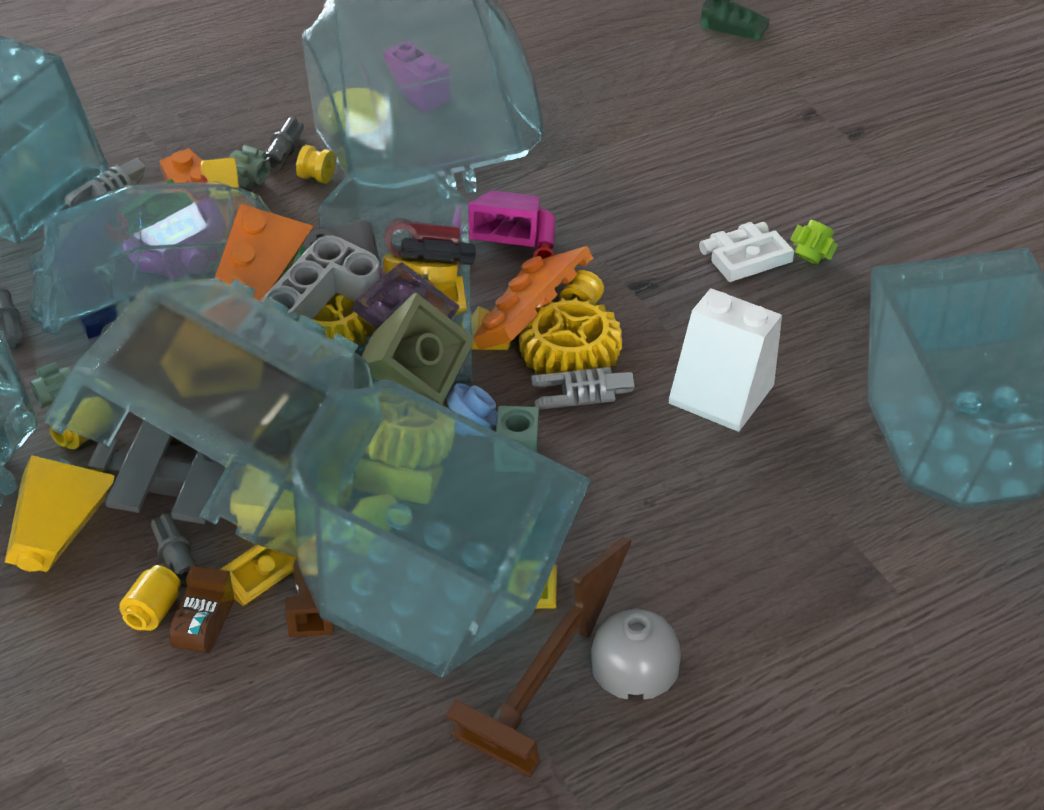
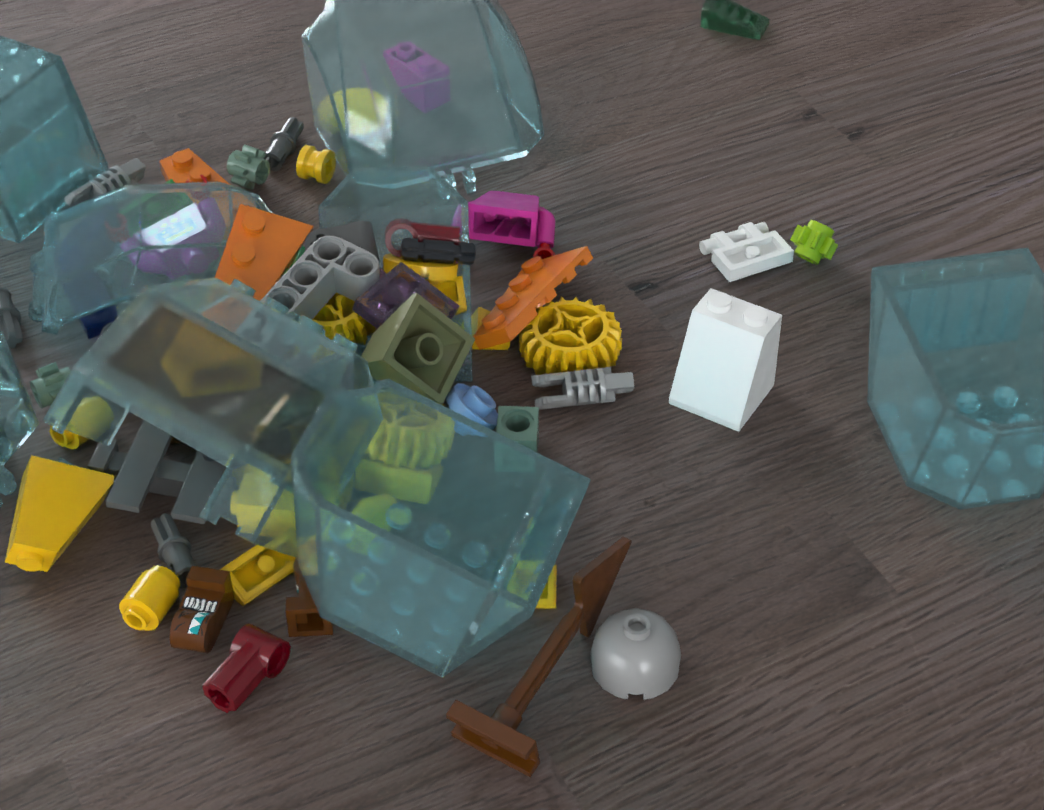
yellow slope [200,158,240,202] -> none
yellow wheel [559,270,604,306] -> none
none -> dark red piece [202,623,291,713]

